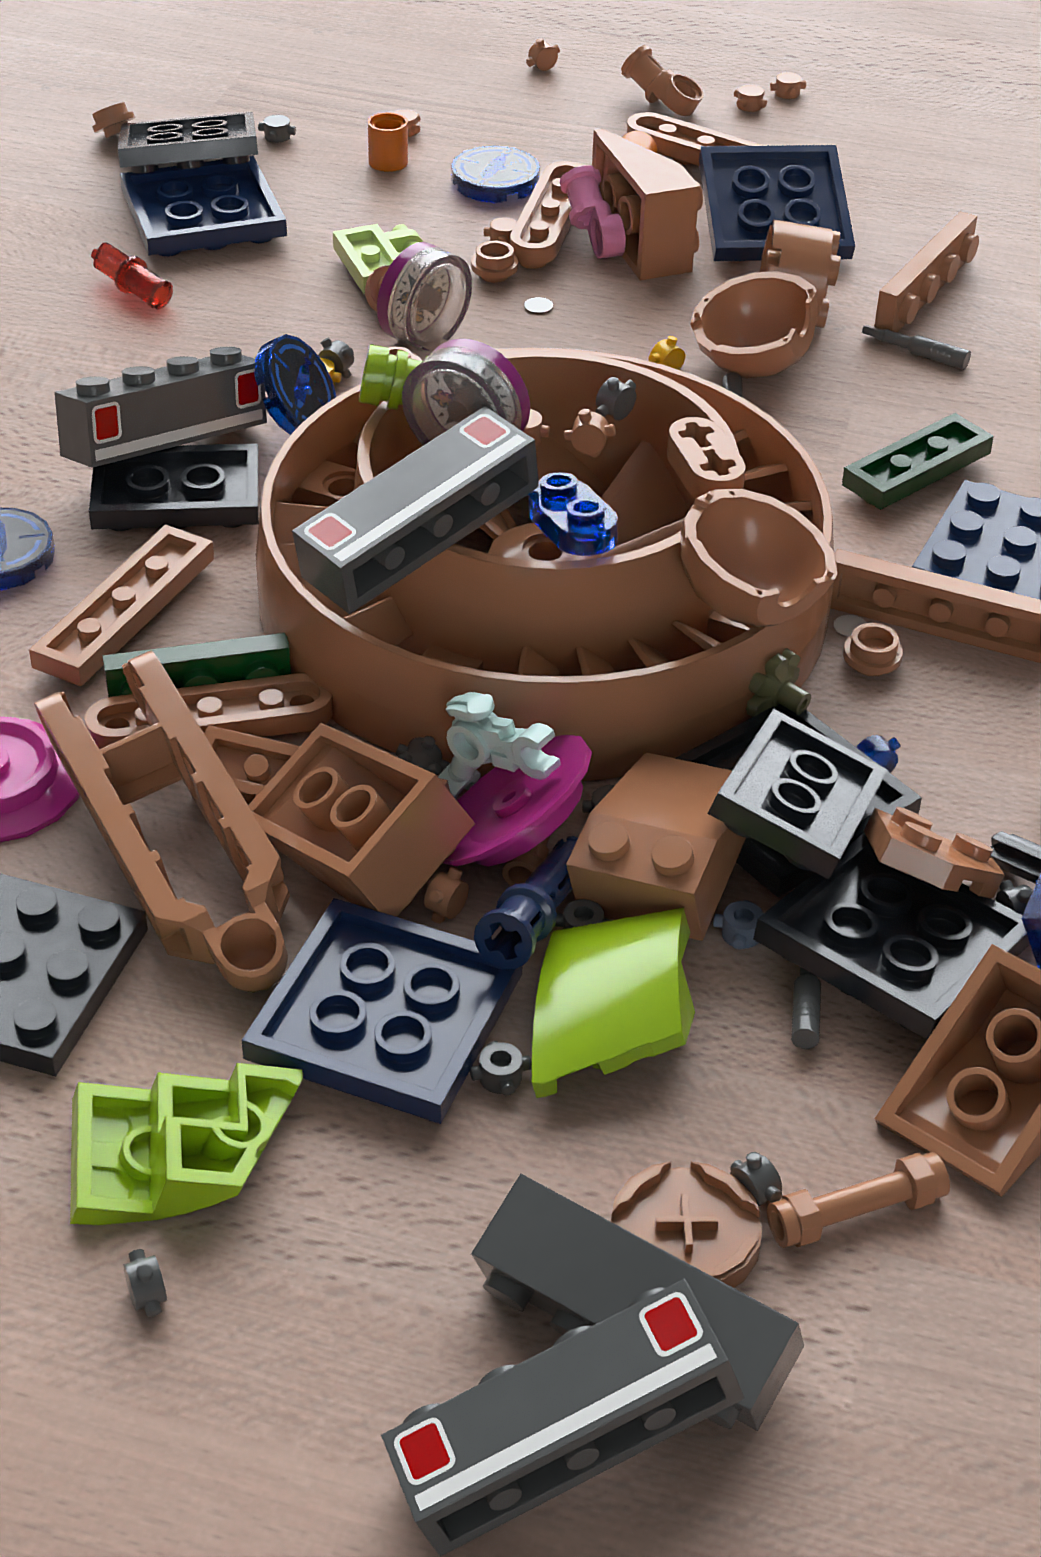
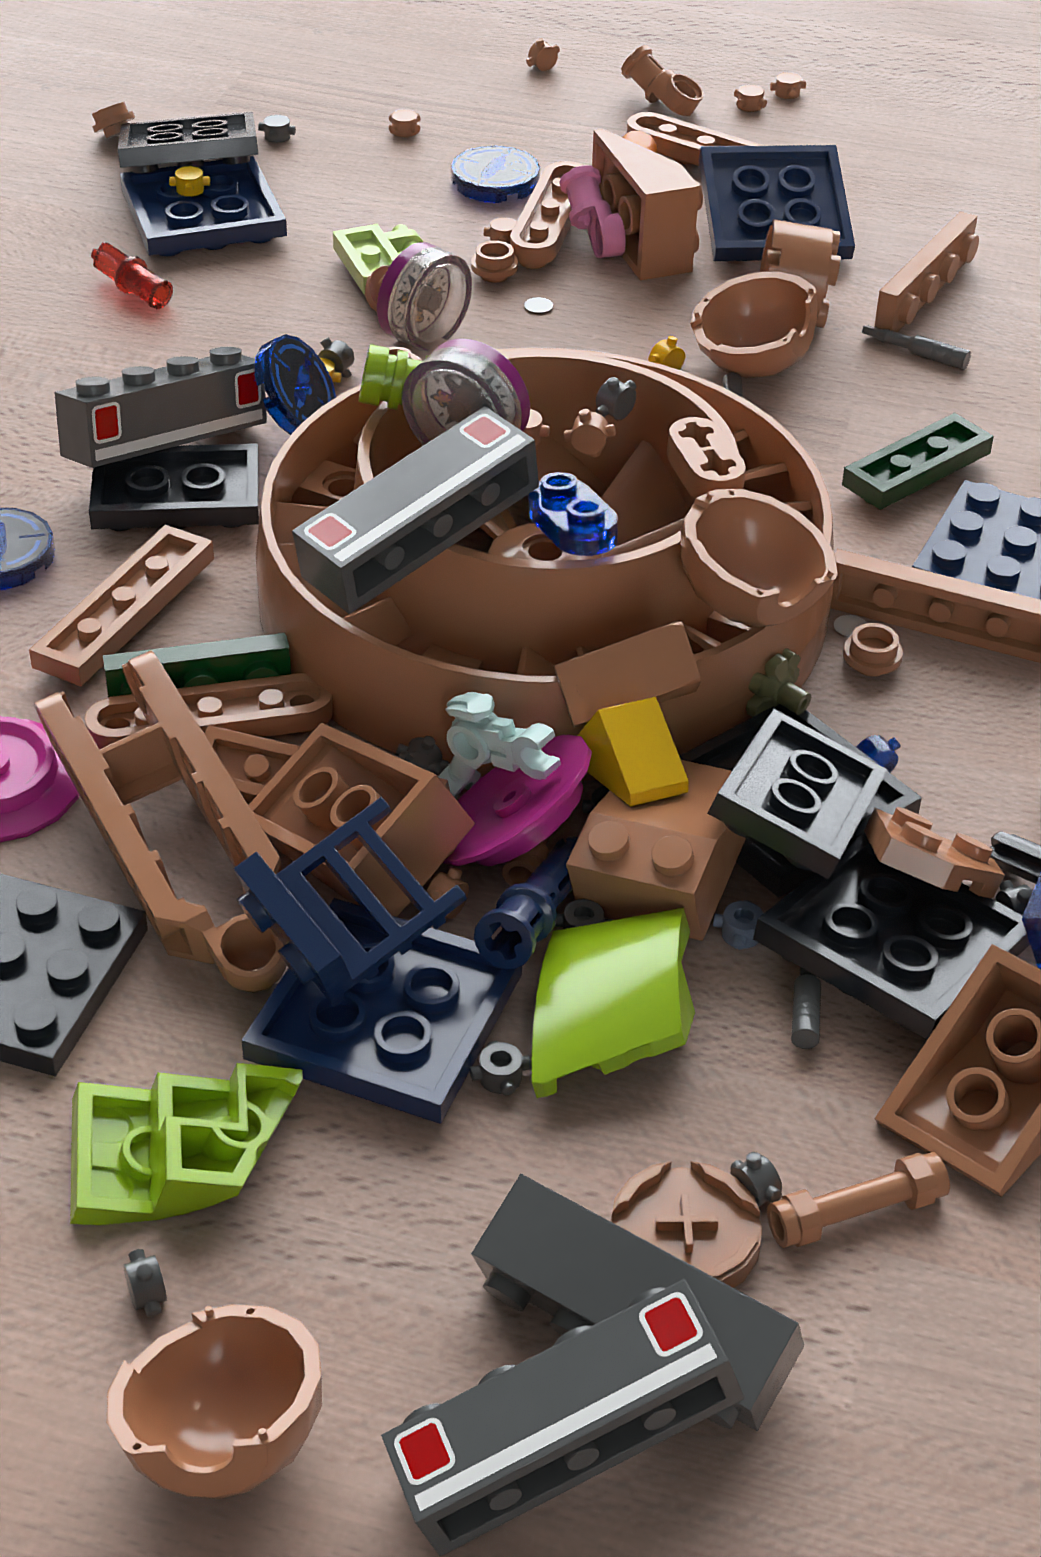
orange beam [368,112,408,172] -> none
none -> nougat cylinder [106,1304,322,1499]
none -> yellow piece [169,166,210,196]
none -> dark blue plate [233,797,467,1007]
none -> nougat slope [554,621,701,728]
none -> yellow slope [577,697,689,807]

